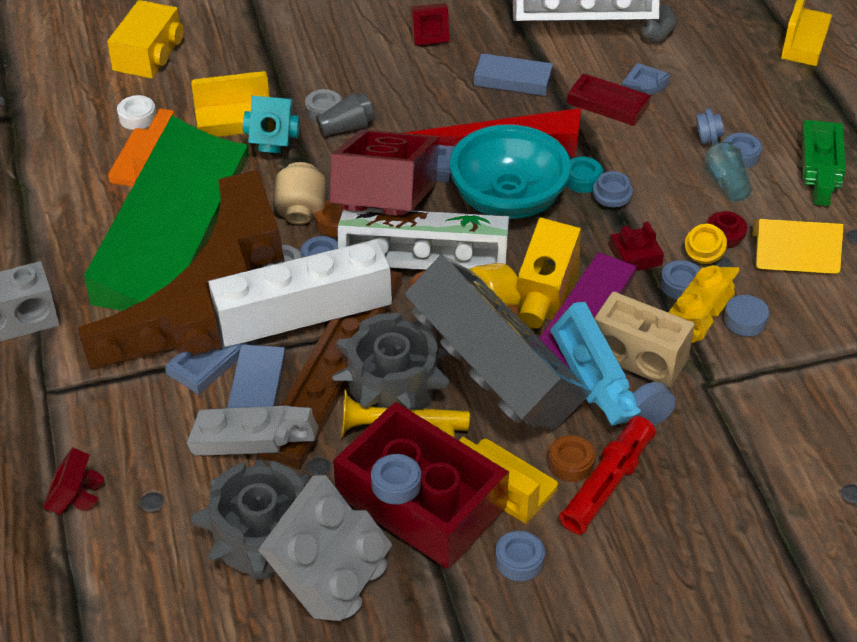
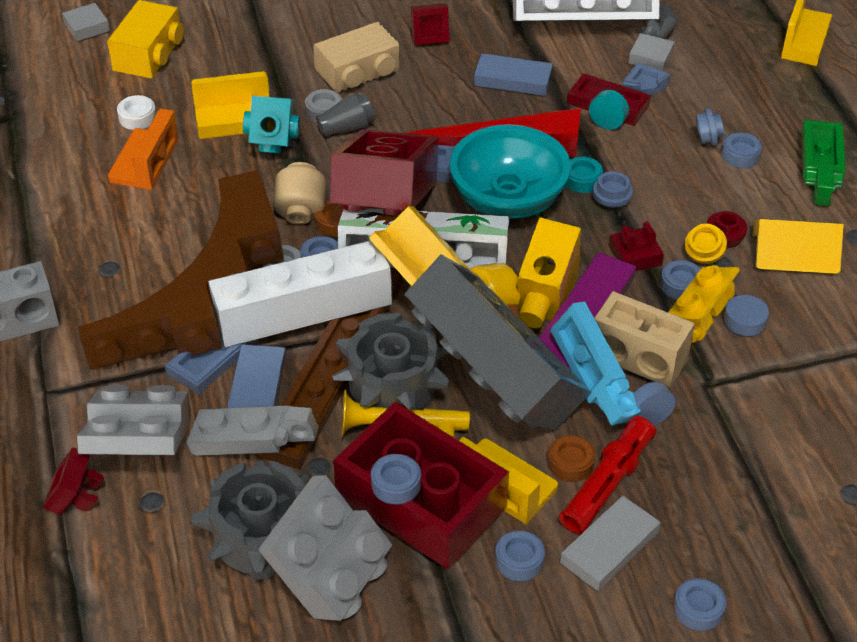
green arch [84,115,249,311] -> none
clear light blue cone [705,142,752,202] -> none
none -> light grey tile [62,3,110,41]
none -> light grey plate [77,384,189,455]
none -> tan brick [313,21,399,93]
none -> yellow panel [369,206,469,286]
none -> light grey tile [560,495,661,591]
none -> teal tile [589,90,629,130]
none -> light grey tile [628,33,675,71]
none -> sand blue tile [674,578,727,631]

